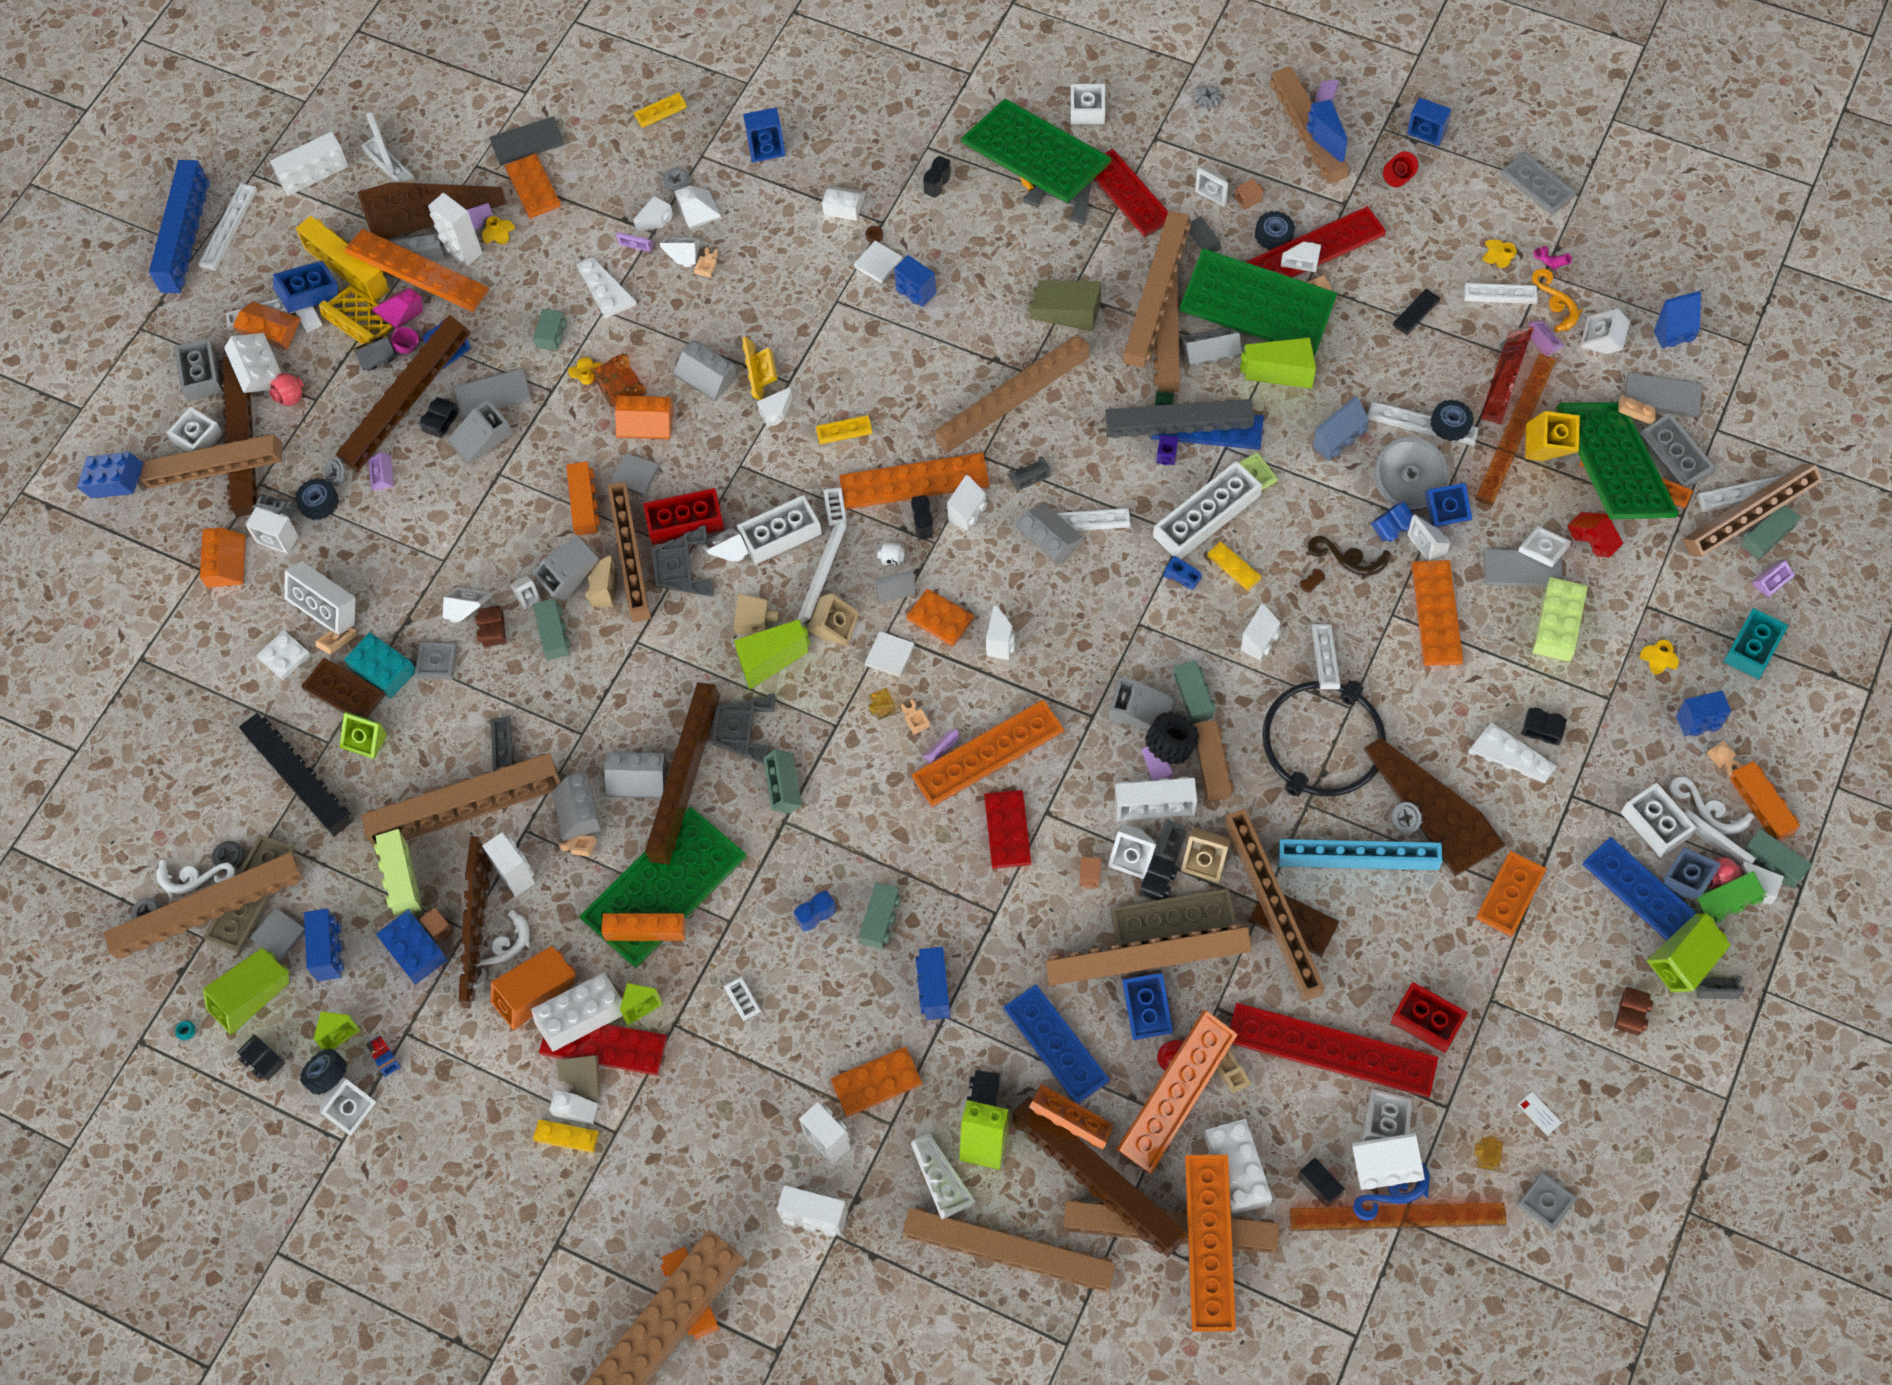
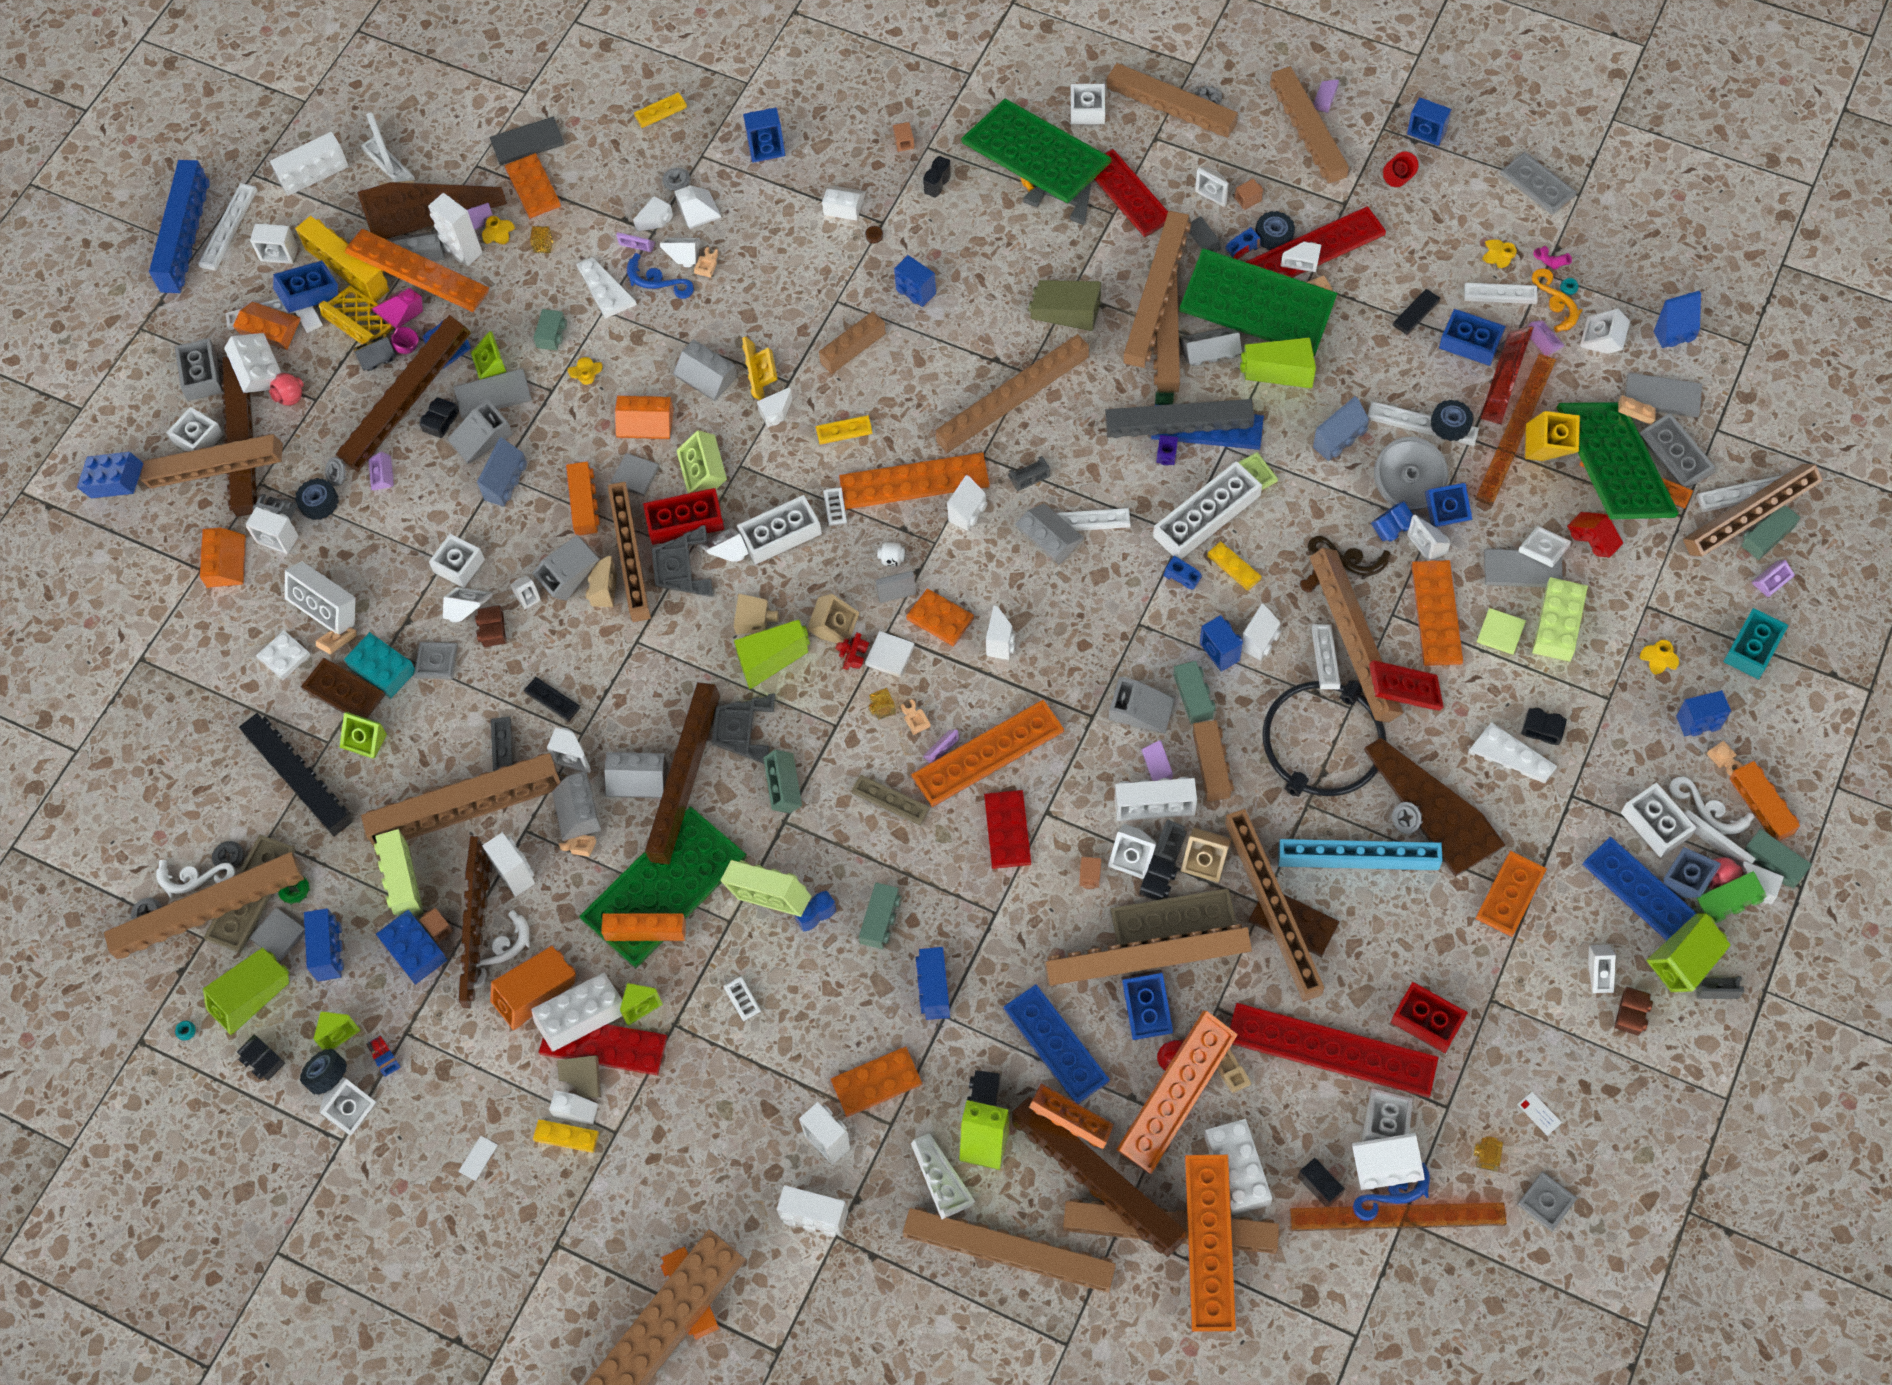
sand green brick [533,598,571,661] -> none
clear orange piece [593,353,646,407] -> none
white tile [797,522,847,624] -> none
white tile [854,241,903,284] -> none
black brick [911,495,934,540] -> none
black tyre [1145,711,1199,765] -> none
blue slope [1306,99,1348,162] -> none
none -> white brick [250,223,298,264]
none -> green gear [278,876,310,905]
none -> white brick [429,534,485,588]
none -> white sticker [458,1136,498,1181]
none -> lime slope [471,331,507,380]
none -> sand blue slope [477,437,527,507]
none -> black tile [524,676,580,722]
none -> clear yellow brick [530,226,553,253]
none -> white slope [547,727,591,773]
none -> blue plant [627,253,694,299]
none -> yellowish green slope [676,430,727,493]
none -> yellowish green brick [720,860,811,917]
none -> medium nougat brick [819,311,886,374]
none -> red hips [836,632,869,670]
none -> dark tan plate [851,775,930,826]
none -> nougat brick [893,122,914,152]
none -> medium nougat brick [1107,63,1238,138]
none -> blue brick [1199,615,1243,672]
none -> blue leg [1225,227,1261,260]
none -> medium nougat brick [1309,547,1404,723]
none -> red plate [1369,660,1444,711]
none -> blue brick [1439,309,1506,366]
none -> yellowish green tile [1477,608,1526,655]
none -> teal plate [1560,278,1579,295]
none -> white slope [1588,945,1616,993]

